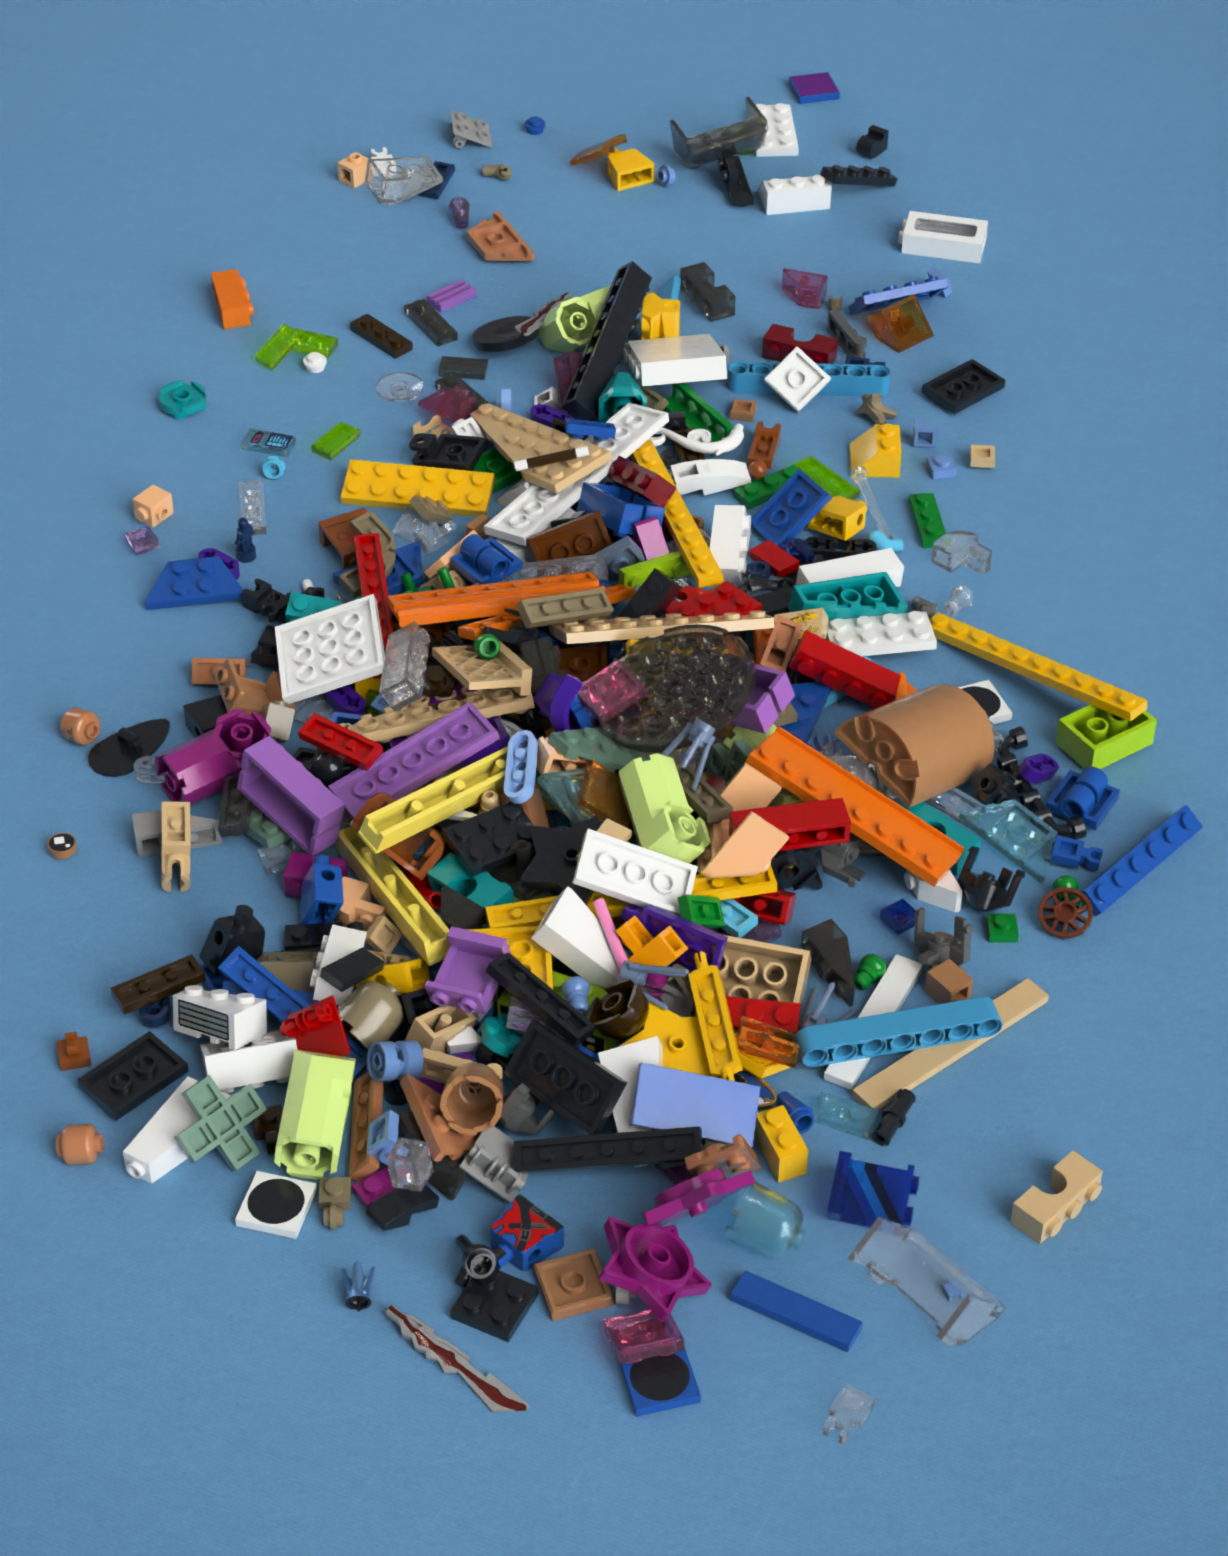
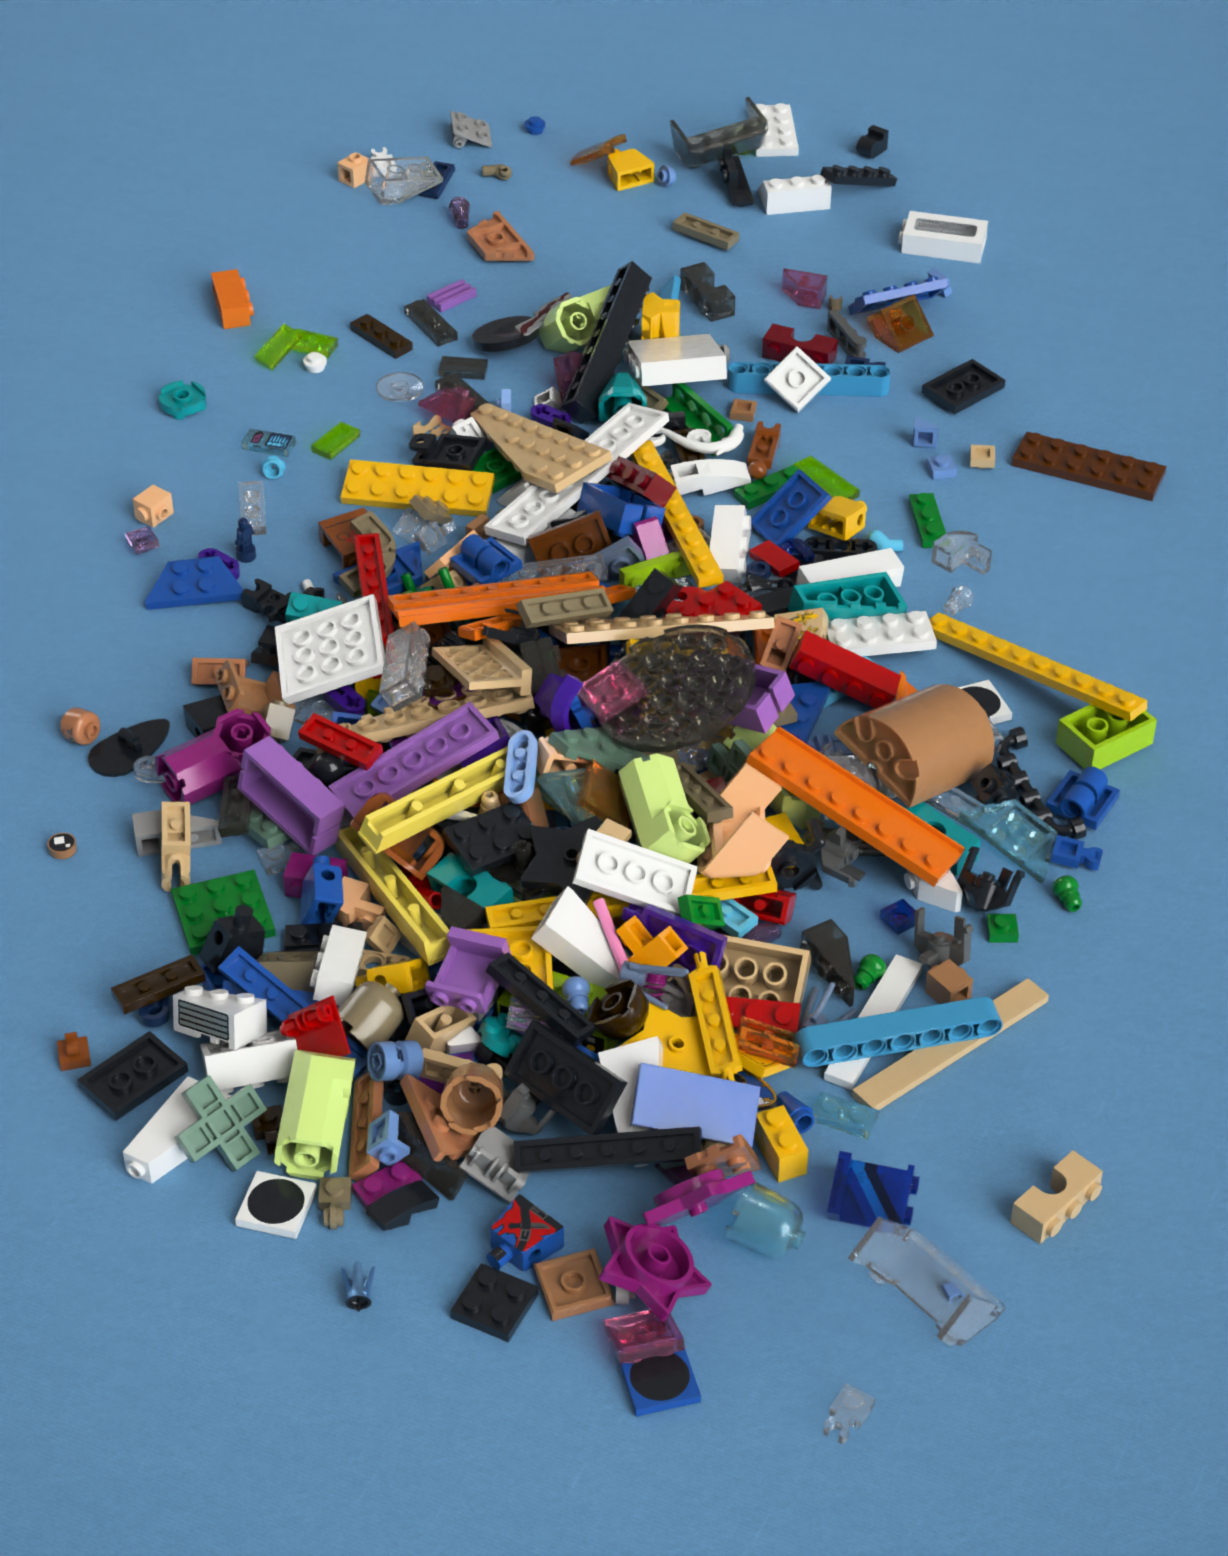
nougat head [56,1124,104,1165] -> none
black tile [320,947,384,992] -> none
light grey sword [385,1305,529,1413] -> none
clear brick [386,1138,434,1192] -> none
black piece [455,1235,497,1287] -> none
green piece [473,634,500,659] -> none
dark brown bar [514,446,589,471] -> none
blue plate [564,418,616,441] -> none
sand blue plant [661,718,716,791] -> none
red brick [729,798,851,851] -> none
blue tile [730,1270,863,1352] -> none
dark purple tile [789,72,840,104] -> none
yellow slope [850,424,901,478] -> none
clear bar [850,466,893,539] -> none
dark tan piece [854,393,898,425] -> none
black pin [871,1088,916,1146] -> none
dark grey hand [911,596,937,617] -> none
dark purple beam [1018,753,1059,784] -> none
copper wheel [1038,887,1093,940] -> none
blue plate [1081,805,1203,916] -> none
none -> green plate [171,869,276,956]
none -> dark tan plate [672,212,740,250]
none -> reddish brown plate [1011,432,1167,501]

